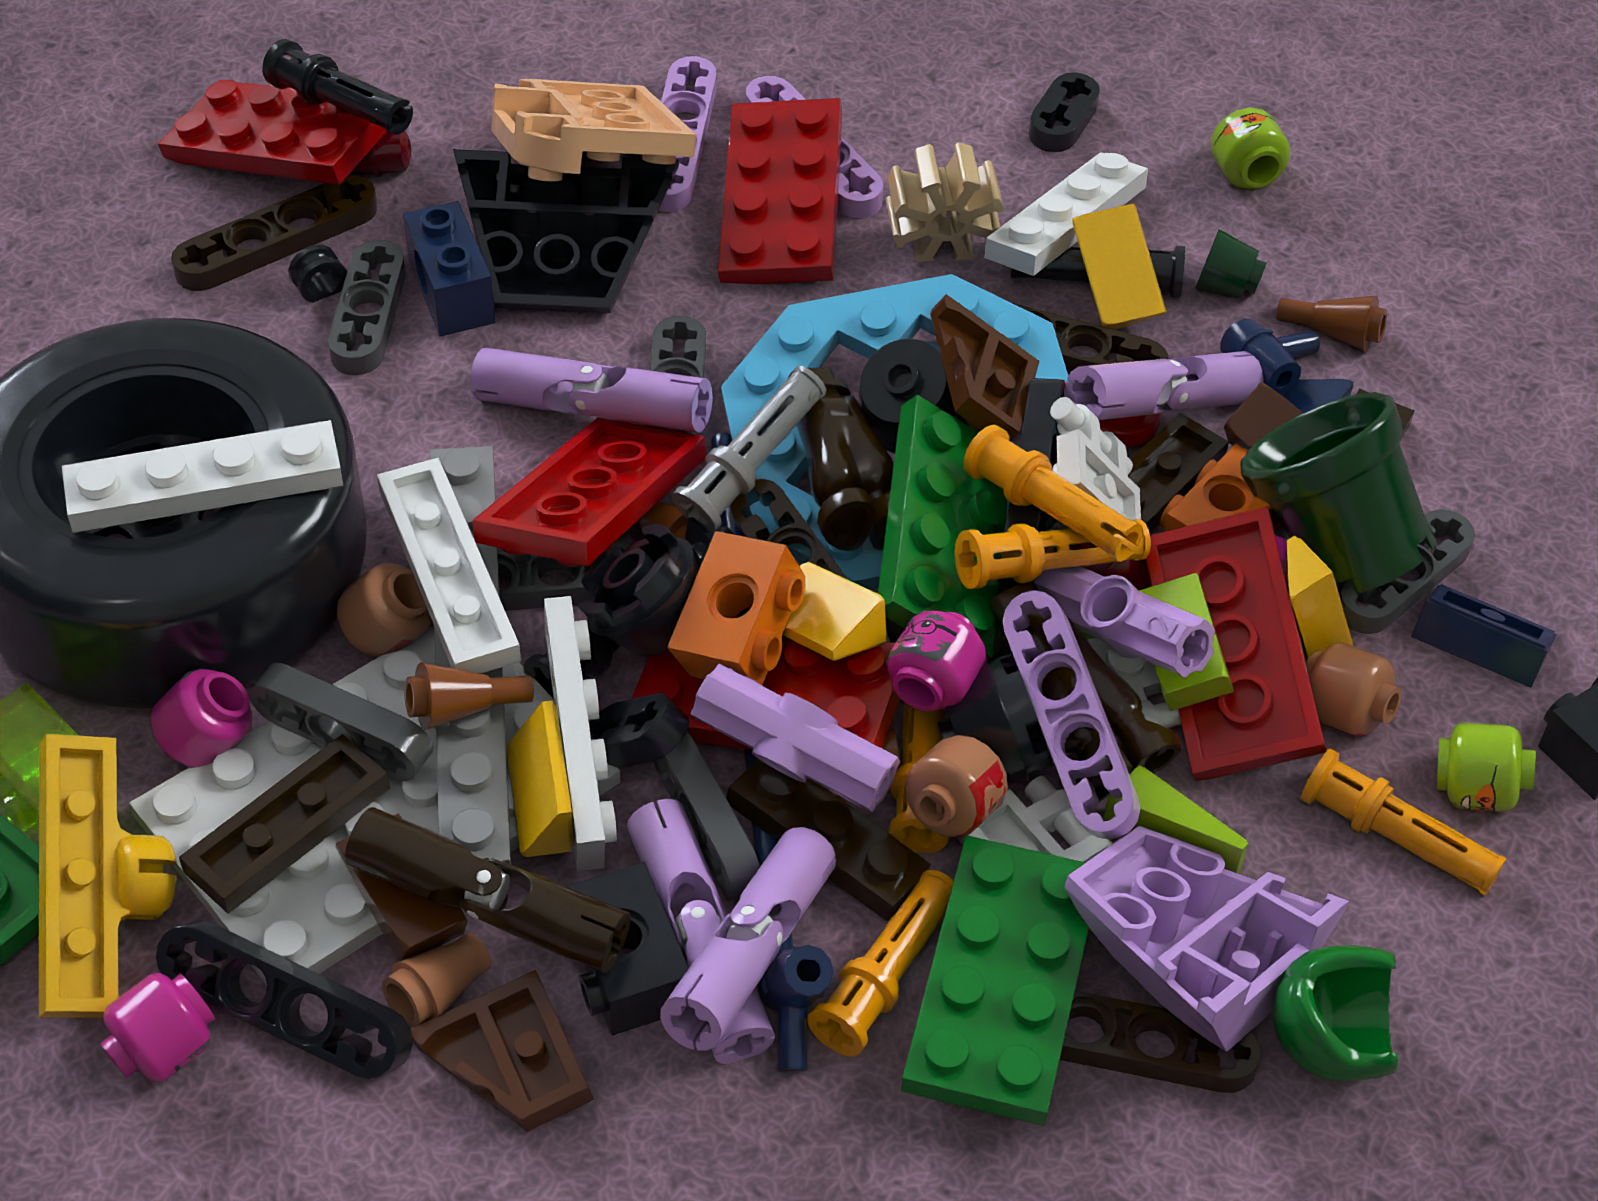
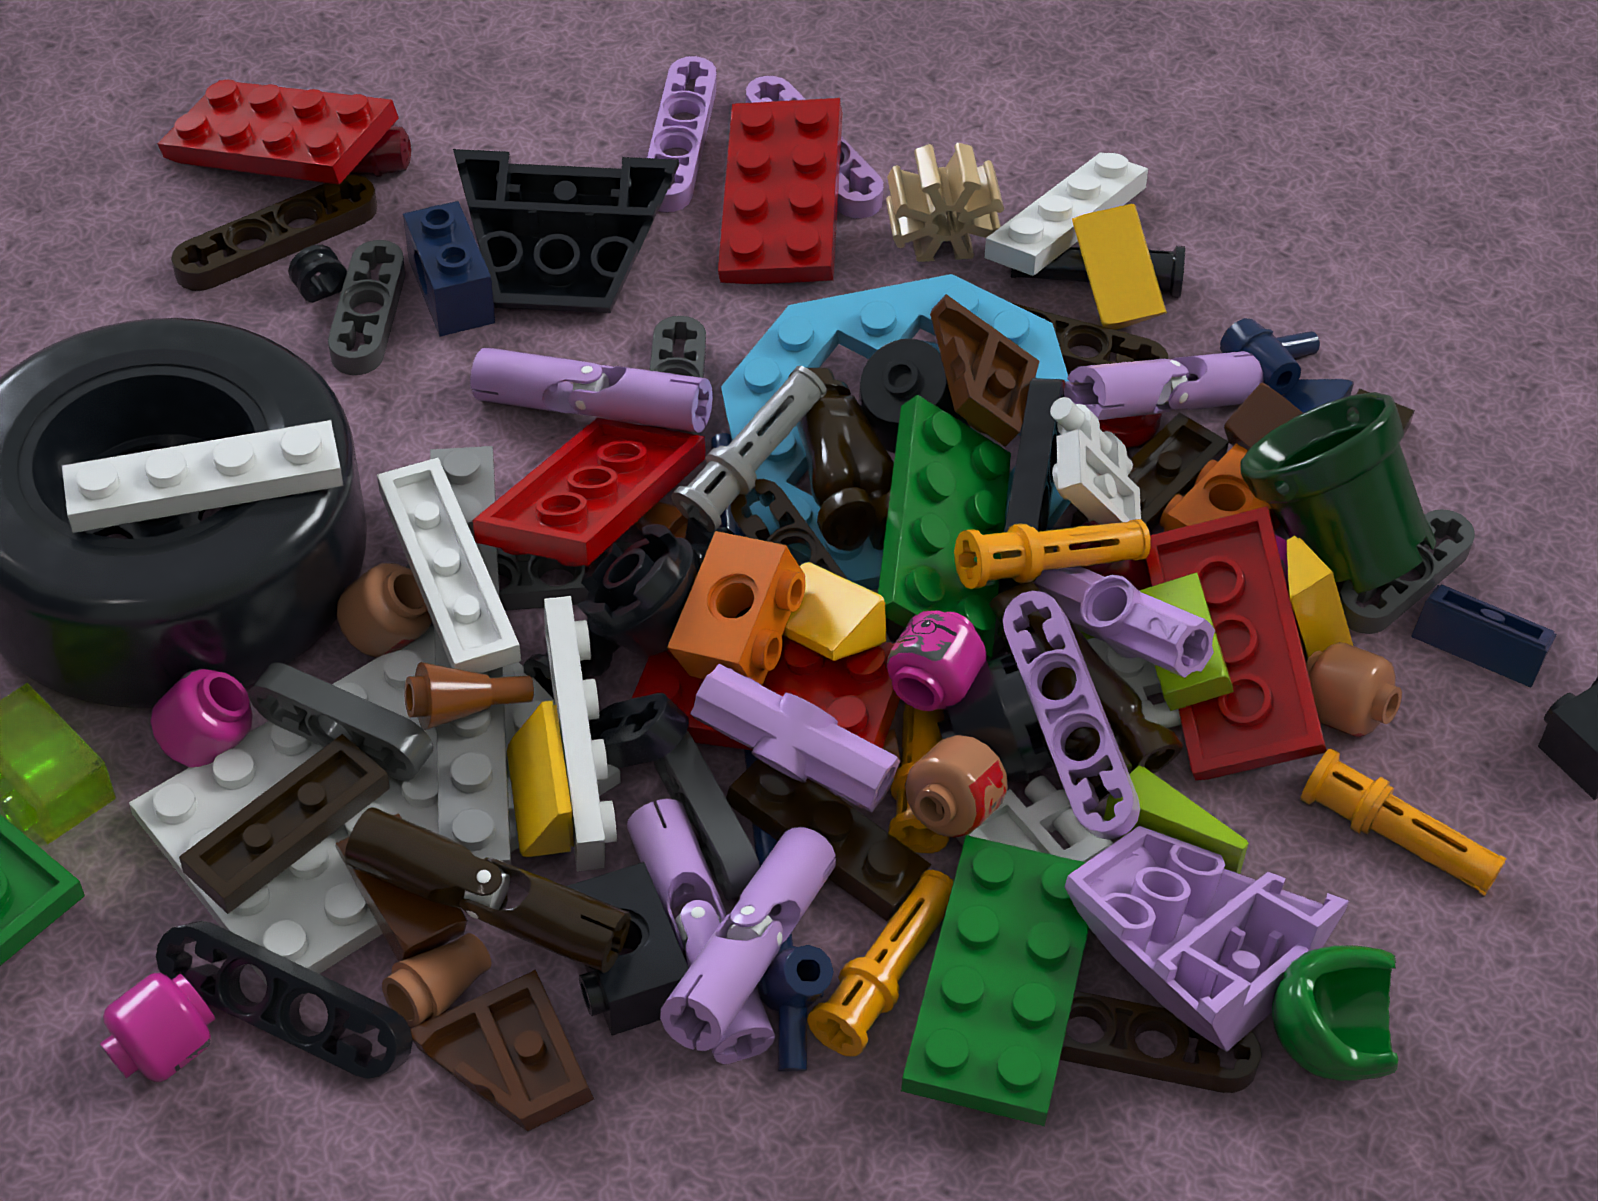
yellow plate [39,734,177,1018] -> none
black pin [262,39,413,135] -> none
light nougat plate [491,79,697,181] -> none
light orange pin [963,425,1143,562] -> none
black beam [1029,72,1100,152] -> none
dark green hat [1195,229,1267,298] -> none
lime head [1211,107,1290,190] -> none
dark orange cone [1276,295,1387,353] -> none
lime head [1437,722,1536,812] -> none

